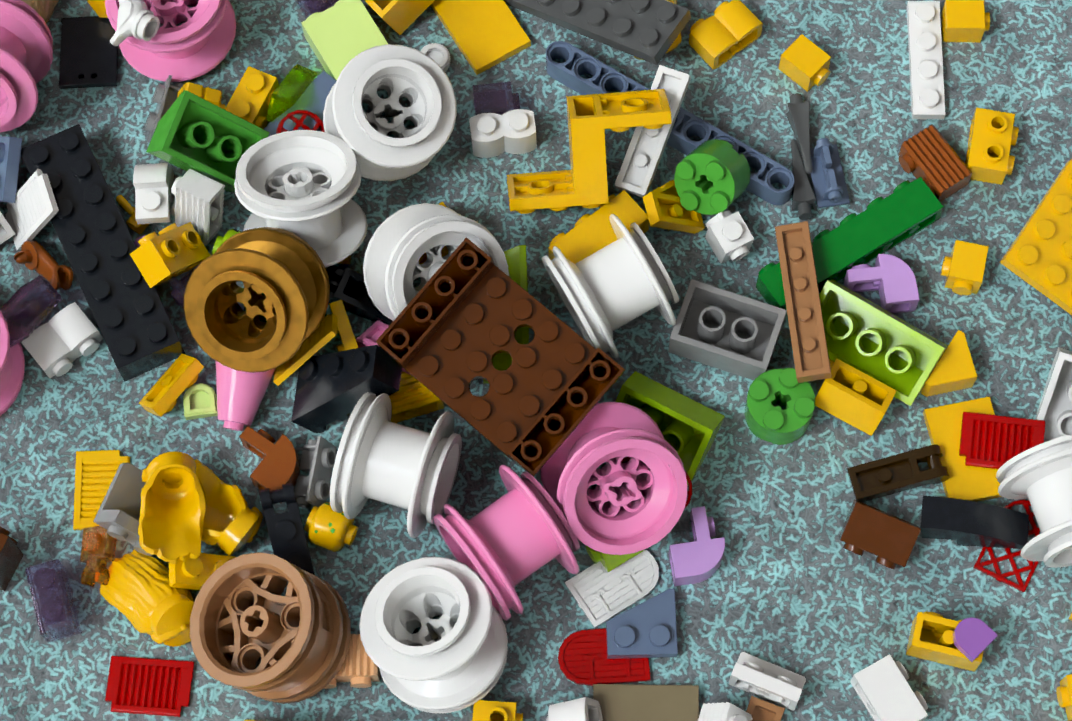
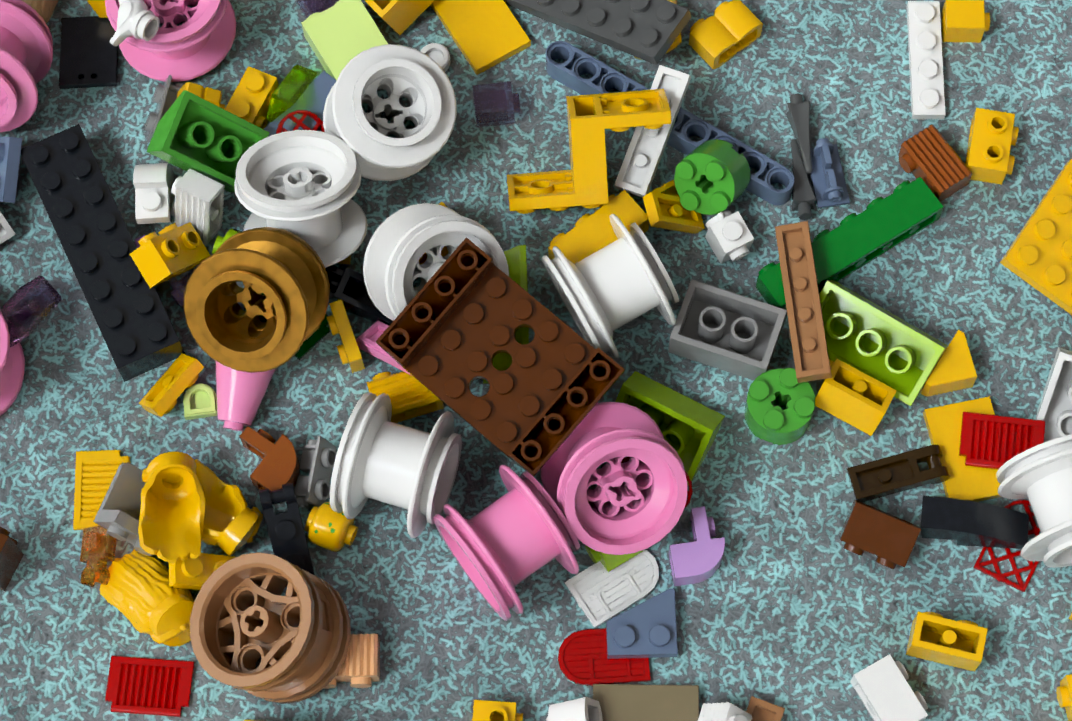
white window [5,169,59,251] -> none
dark orange piece [14,241,73,292] -> none
white brick [21,302,103,378] -> none
clear purple brick [25,559,82,643] -> none
yellow hand [115,195,149,234] -> none
yellow window [273,313,337,386] -> none
black wedge [291,345,402,433] -> none
white wheel [359,557,508,713] -> none
white brick [469,109,537,158] -> none
white bracket [728,652,806,711] -> none
yellow brick [779,34,831,92] -> none
lavender brick [844,254,920,313] -> none
yellow brick [941,240,989,296] -> none
medium lavender tile [953,617,998,662] -> none

